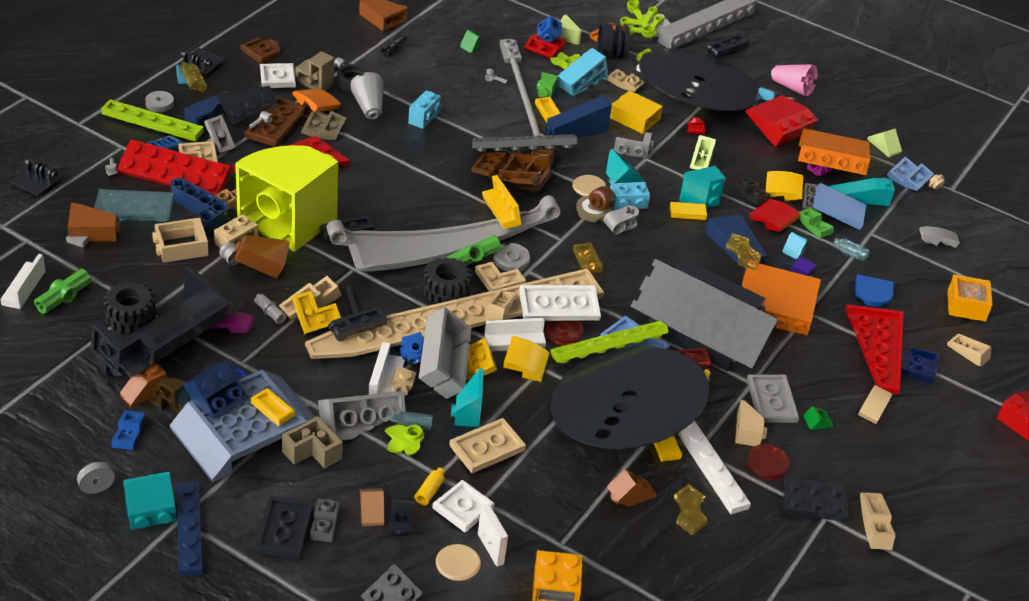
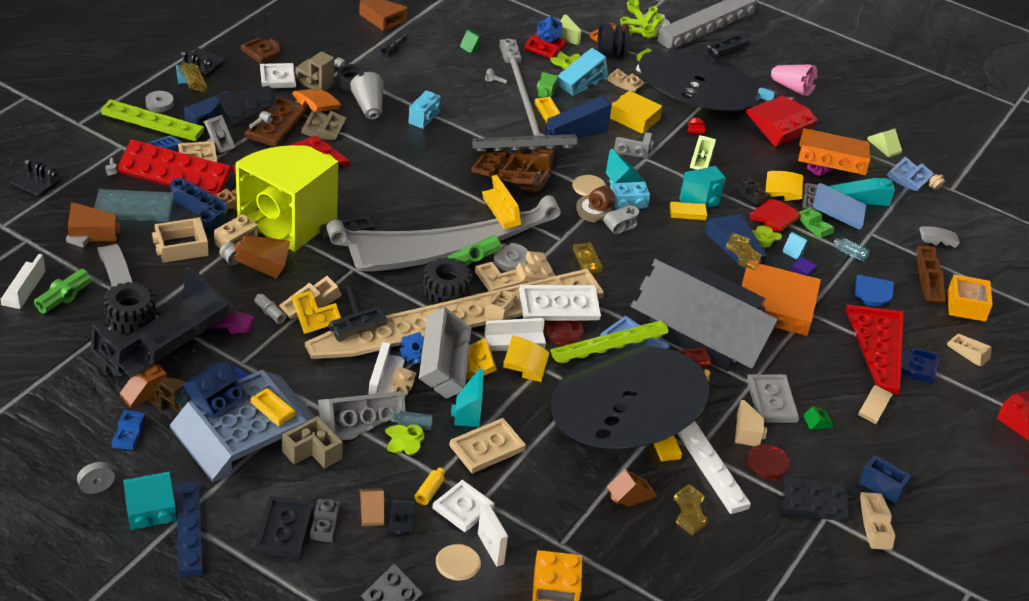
none -> light grey slope [98,244,132,287]
none -> tan plate [516,251,555,282]
none -> lime plate [751,226,782,247]
none -> dark blue slope [859,455,916,504]
none -> reddish brown slope [916,245,945,303]

